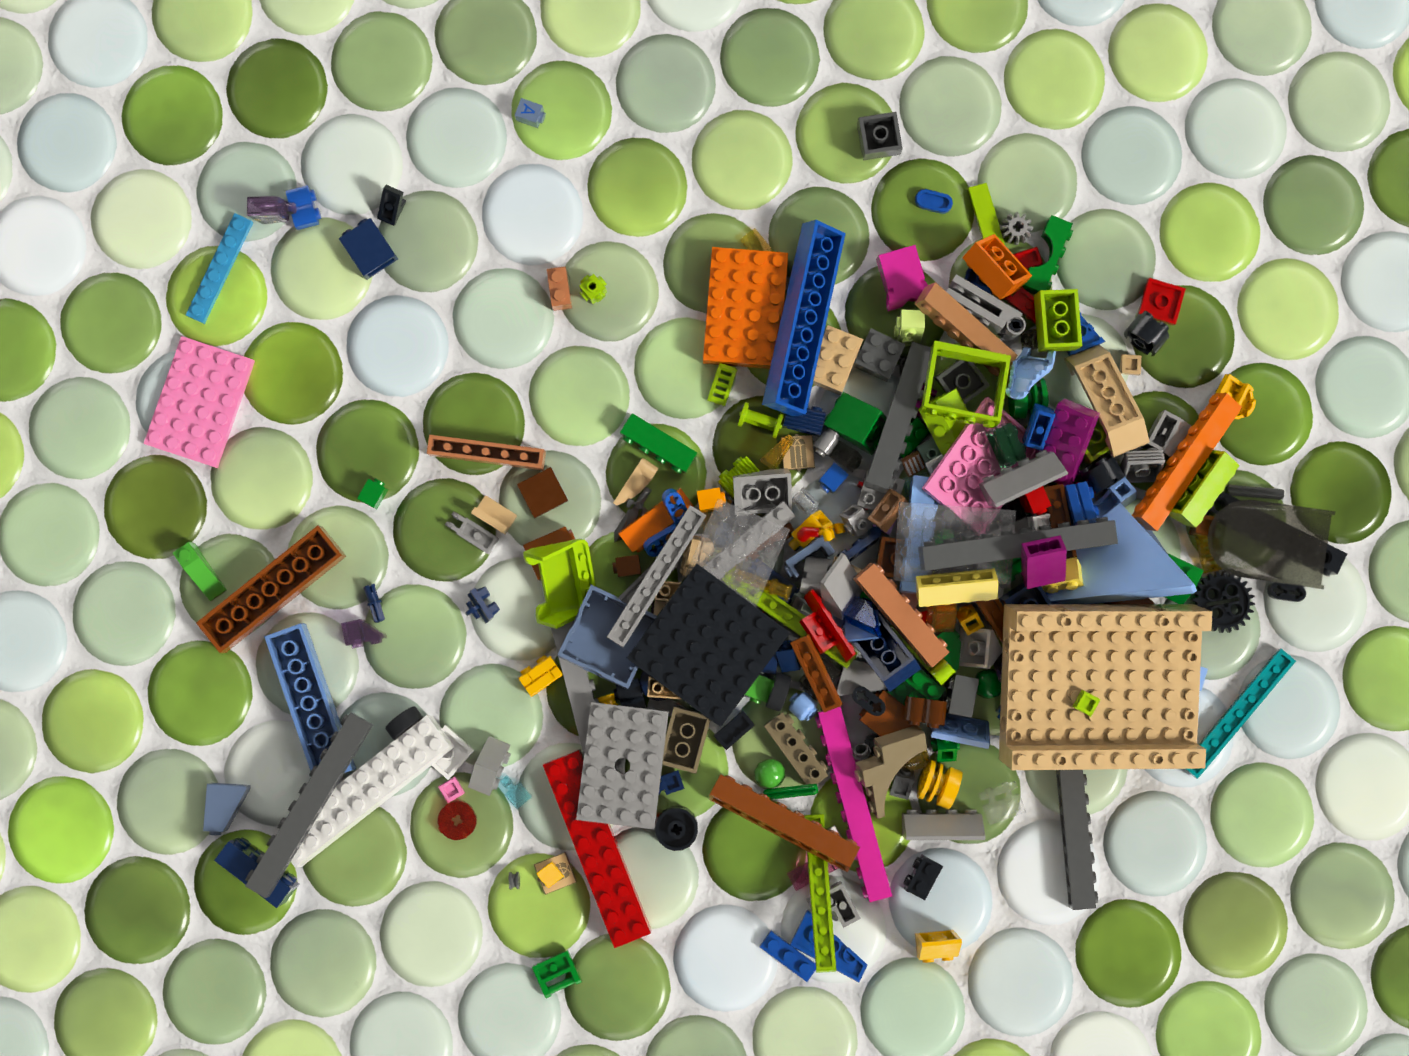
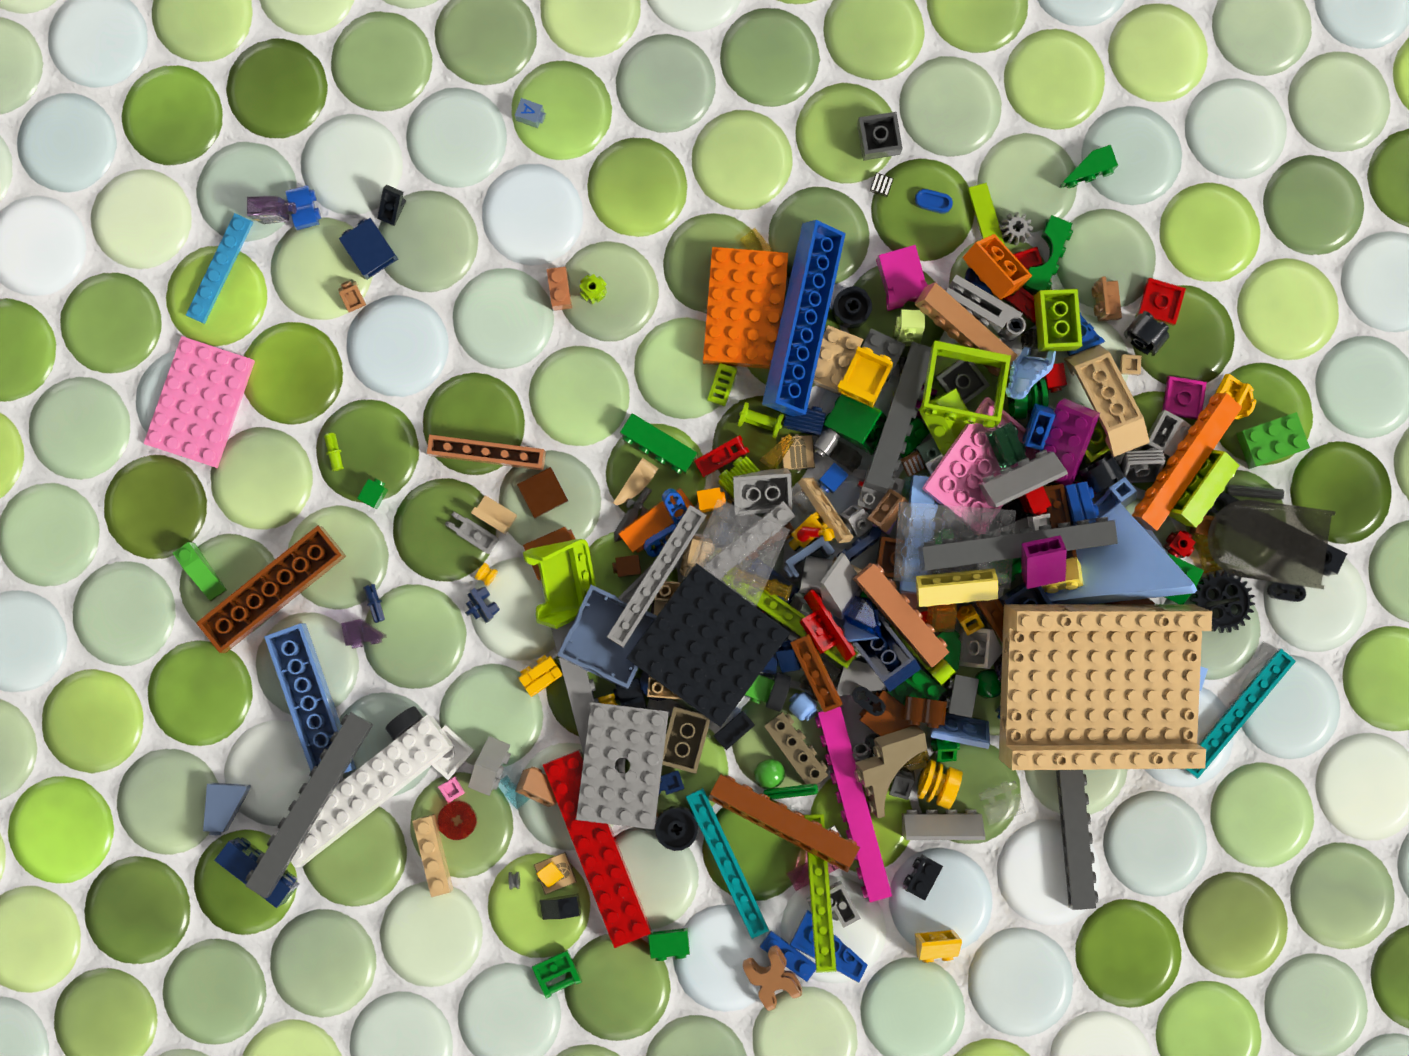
lime tile [1072,689,1101,717] -> none
none -> lime axle [324,433,344,472]
none -> medium nougat bracket [339,281,366,313]
none -> tan brick [412,814,453,897]
none -> yellow wheel [475,563,498,587]
none -> medium nougat slope [515,767,557,807]
none -> black slope [540,893,581,920]
none -> green brick [648,928,690,961]
none -> teal plate [686,788,769,939]
none -> red plate [694,435,750,478]
none -> medium nougat piece [743,945,802,1011]
none -> tan tile [798,478,854,543]
none -> black brick [832,286,872,328]
none -> yellow panel [837,346,893,408]
none -> tile [869,172,894,197]
none -> red brick [1042,363,1067,393]
none -> green slope [1060,145,1118,189]
none -> medium nougat bracket [1092,276,1122,321]
none -> dark pink tile [1162,376,1207,420]
none -> red brick [1164,530,1196,559]
none -> bright green brick [1236,412,1310,469]

